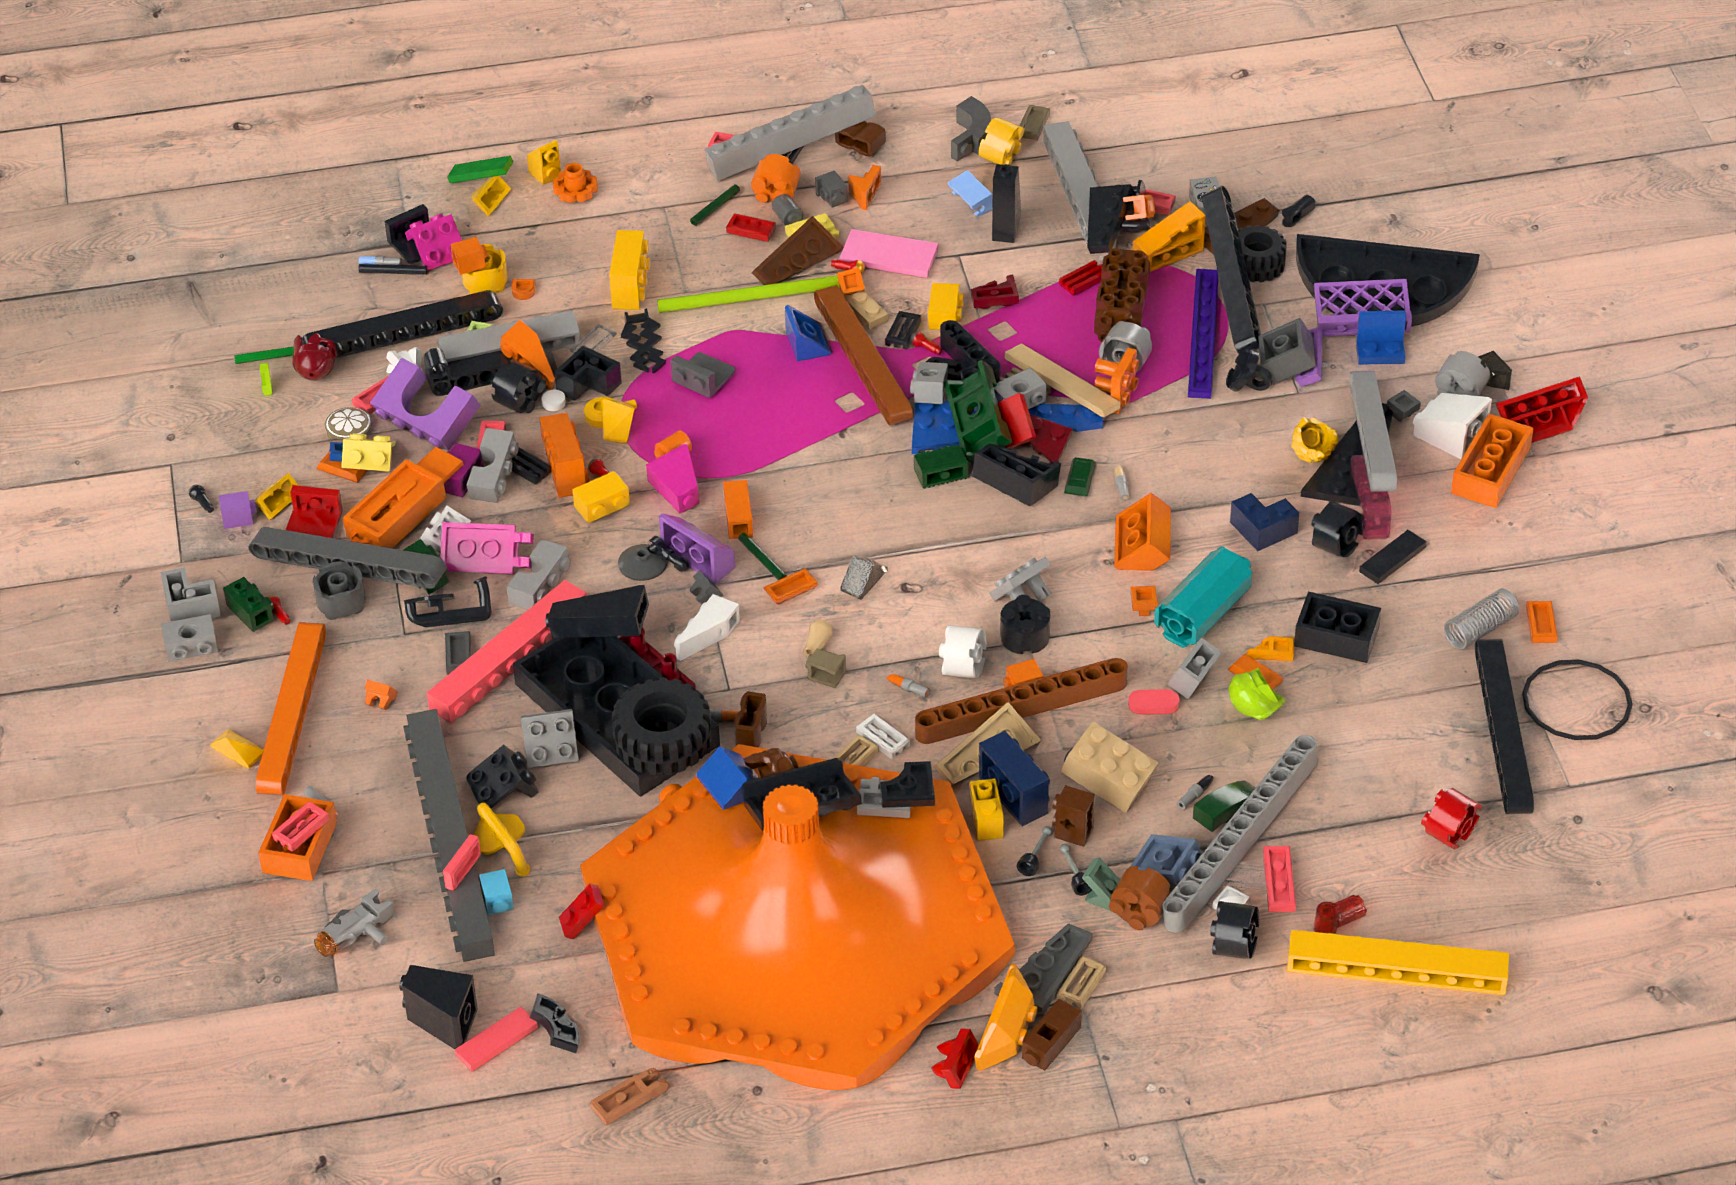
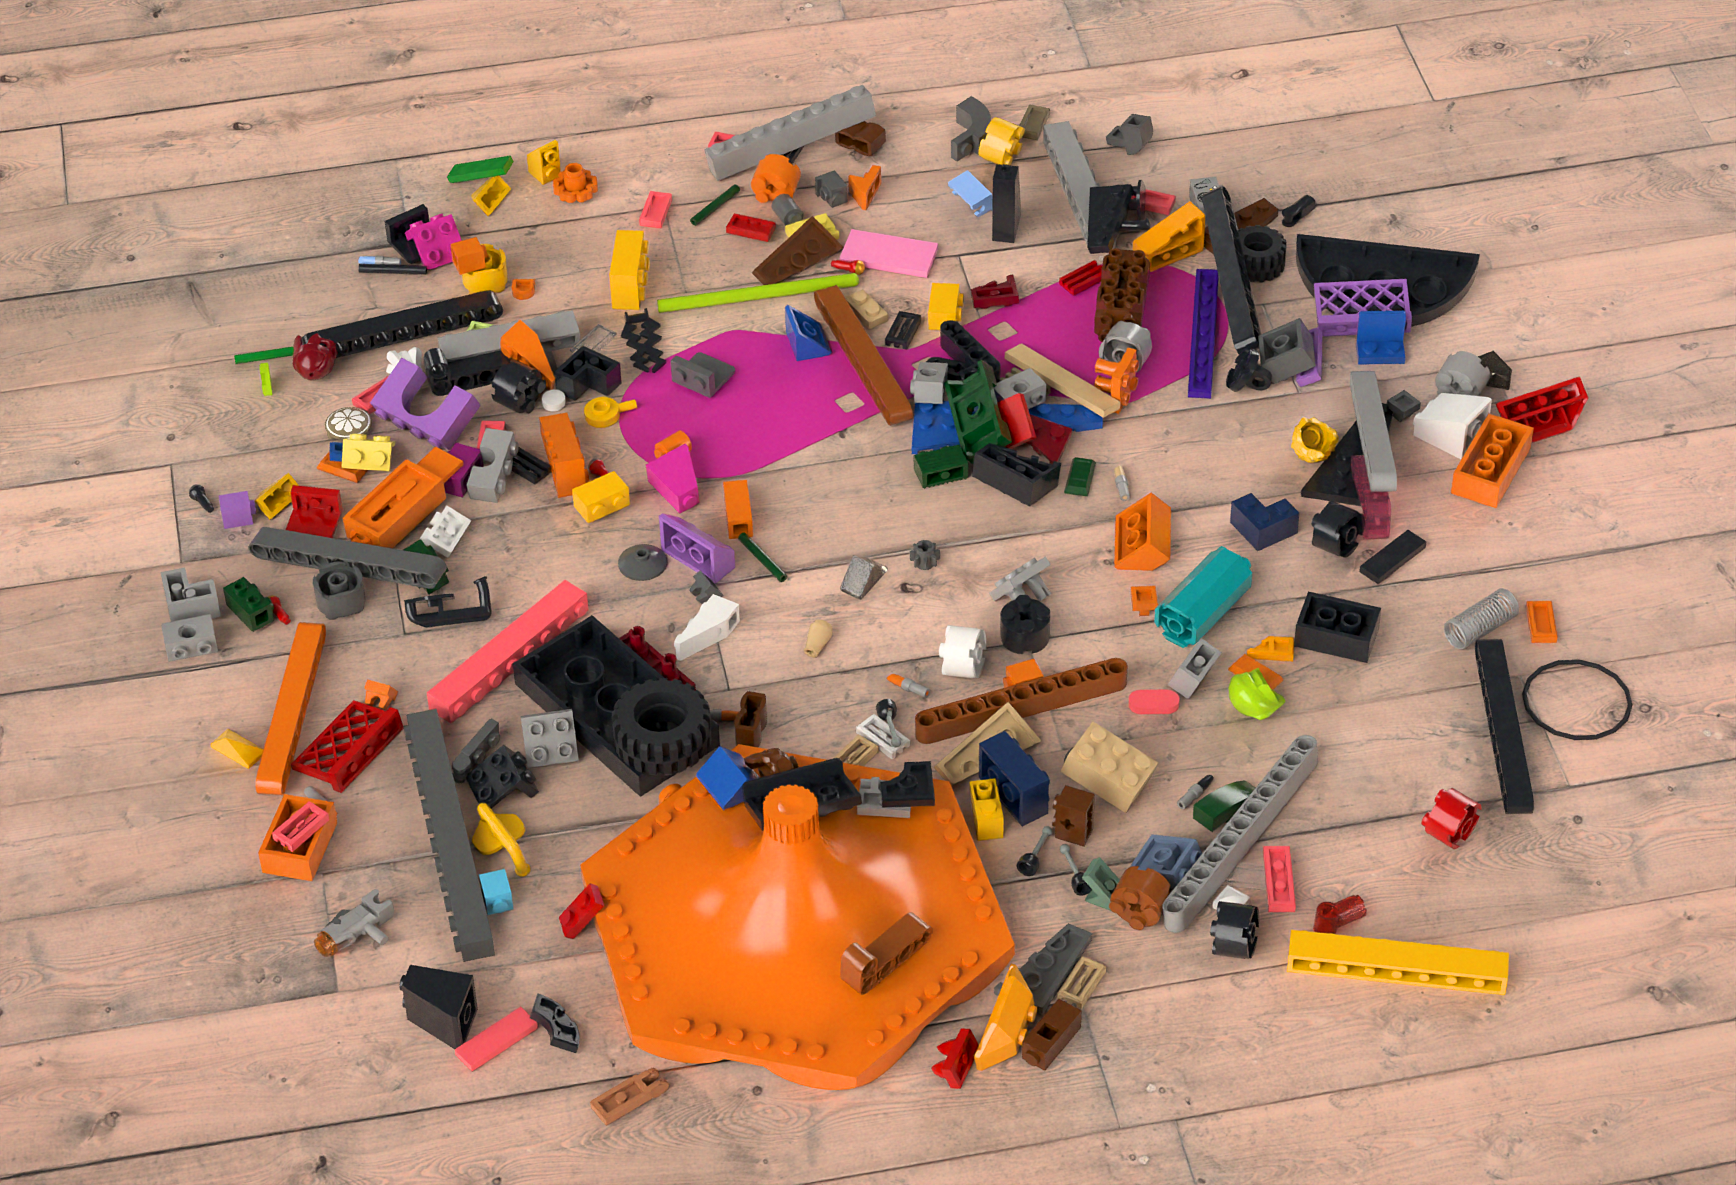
tile [440,522,534,575] -> none
coral tile [443,834,481,891] -> none
dark grey tile [445,631,471,675] -> none
light grey arch [507,539,571,610] -> none
black slope [545,585,649,638] -> none
yellow slope [602,398,634,444] -> none
black piece [646,536,689,572] -> none
orange tile [763,568,818,605] -> none
dark tan window [805,648,846,688] -> none
orange tile [836,268,865,296] -> none
red piece [910,332,943,355] -> none
orange window [1123,195,1155,220] -> none
none -> red fence [290,700,403,793]
none -> dark grey hinge [452,718,500,784]
none -> coral tile [639,191,672,228]
none -> dark orange beam [840,912,933,995]
none -> hinge [876,699,901,747]
none -> dark grey gear [910,540,940,570]
none -> dark grey brick [1106,114,1153,155]

